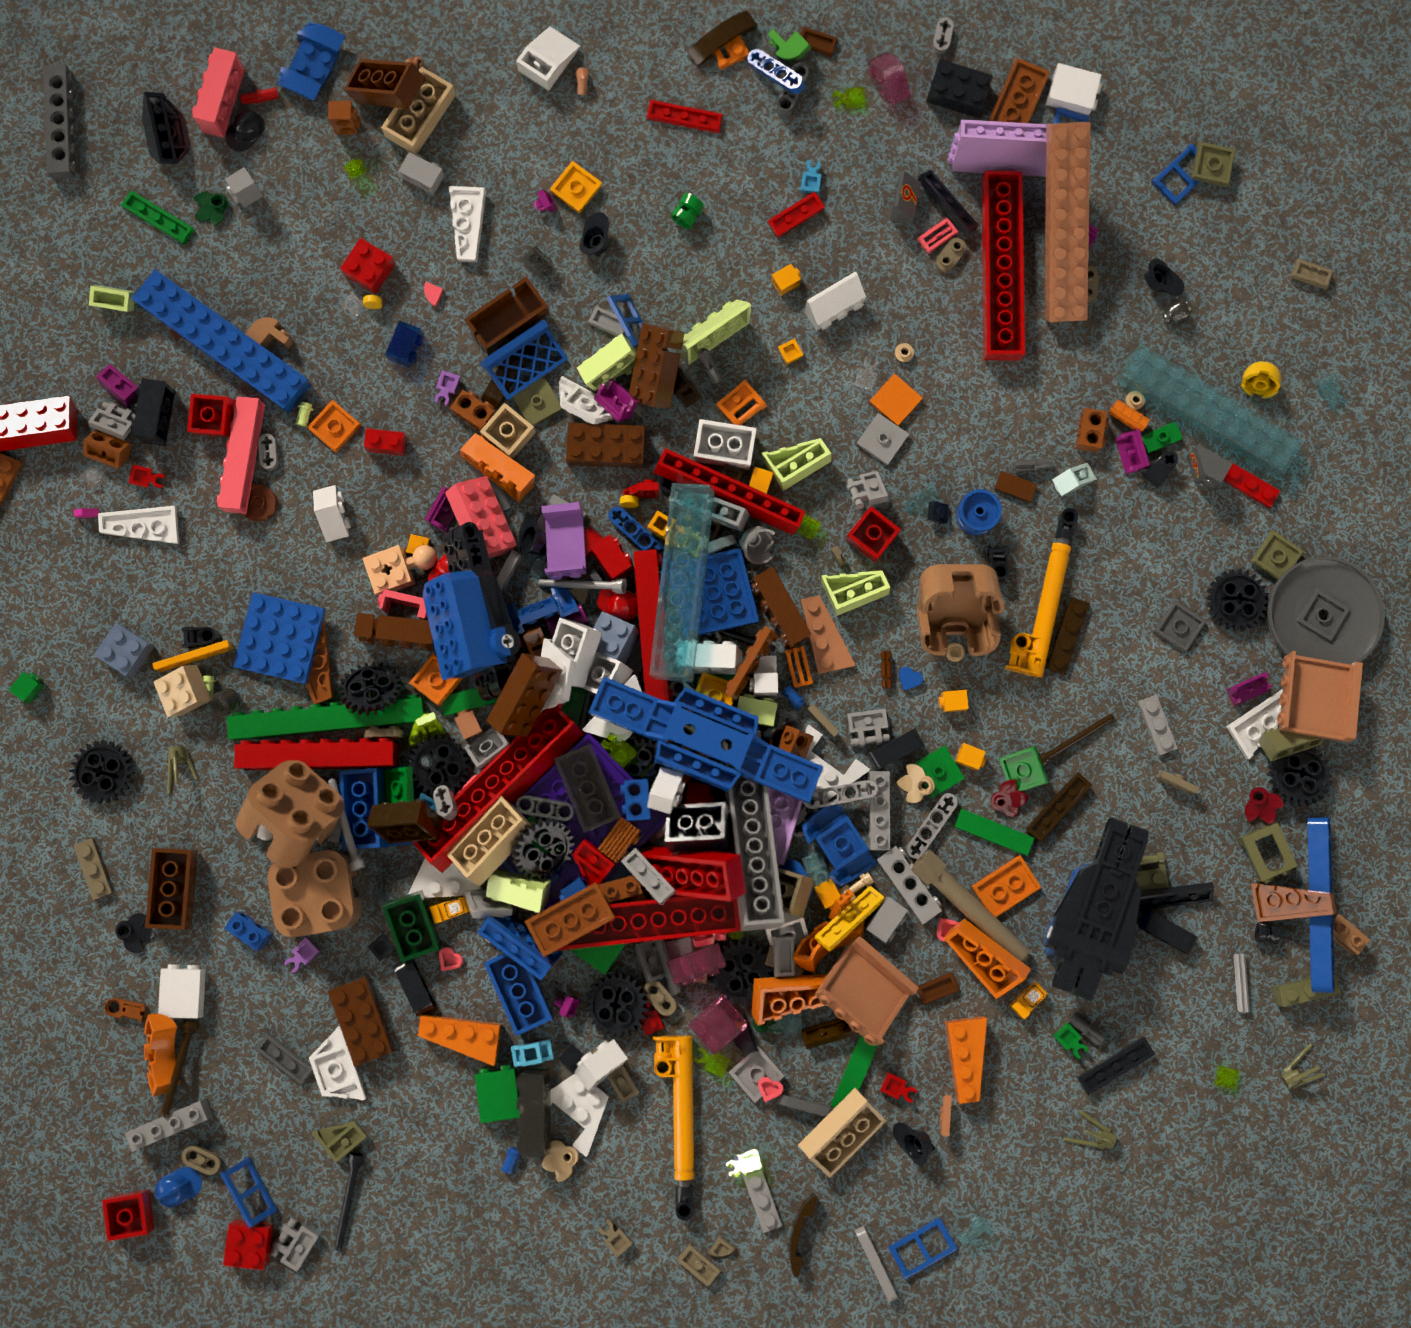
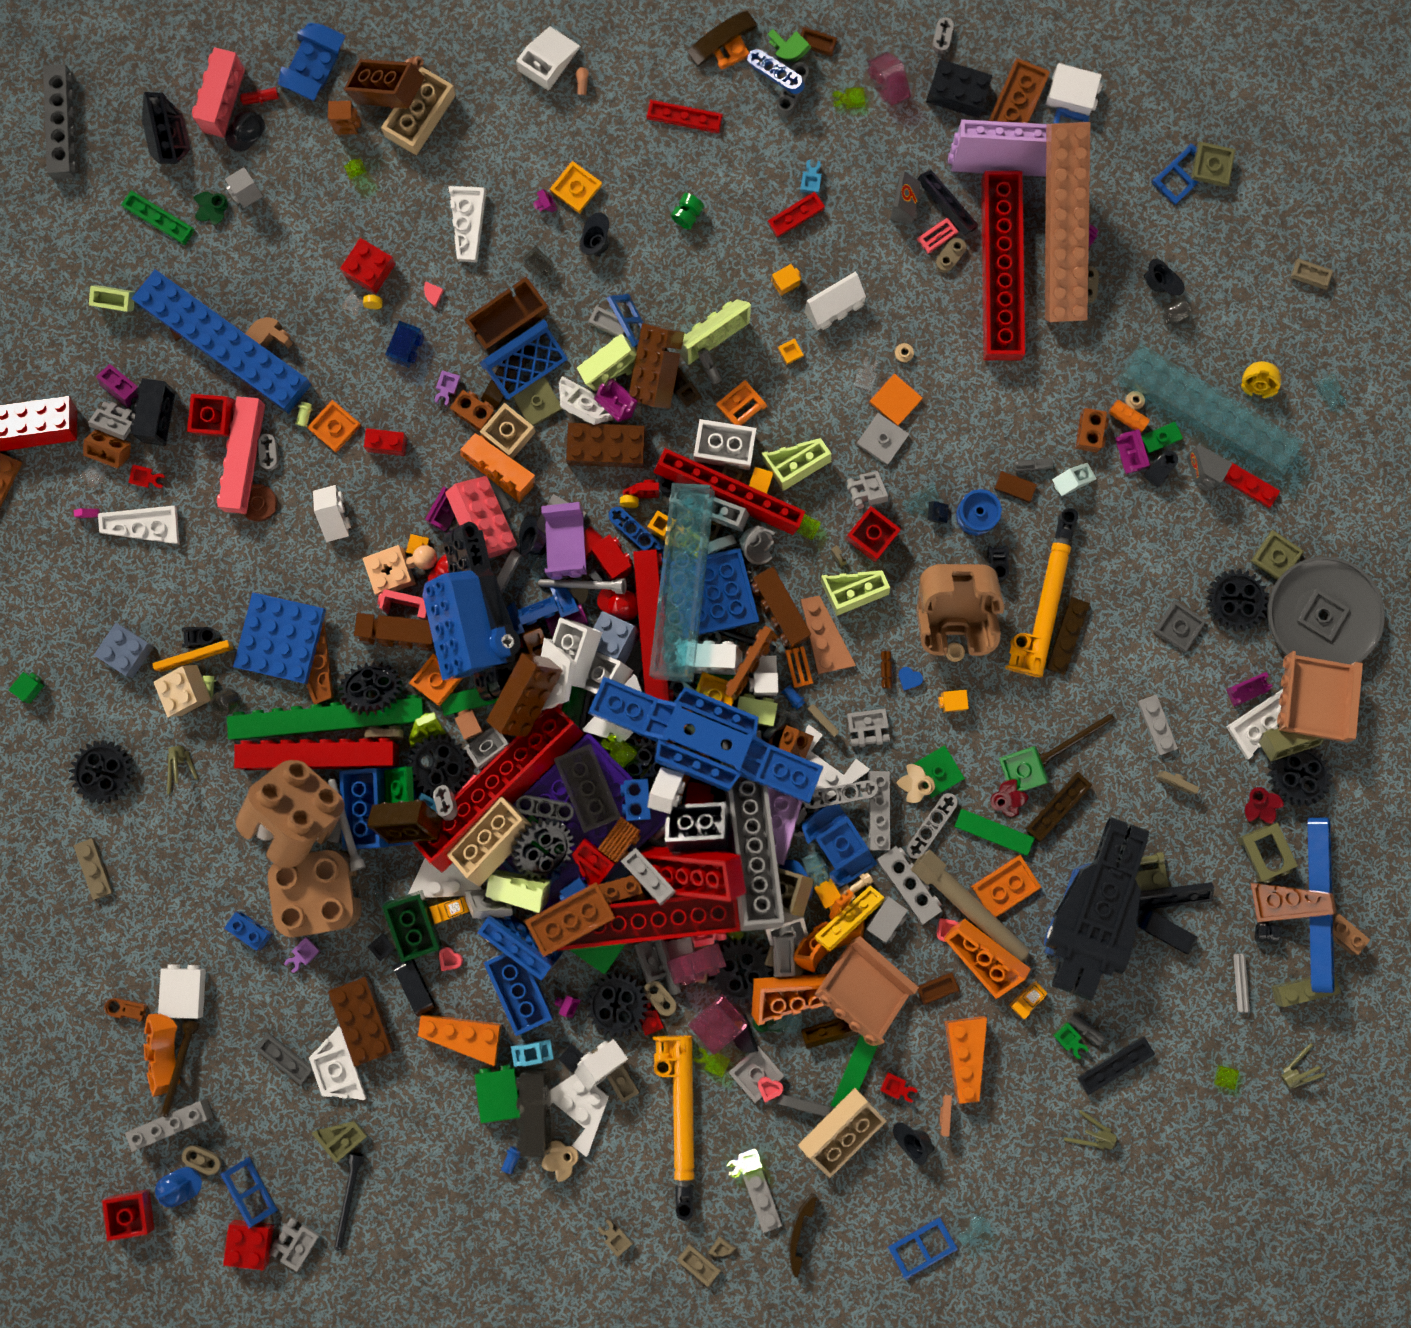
black plate [115,913,155,953] -> none
reddish brown brick [145,848,198,930] -> none
light grey brick [398,152,444,195] -> none
light grey beam [855,1226,898,1303] -> none
black beam [866,728,924,771] -> none
light orange brick [955,743,987,771] -> none

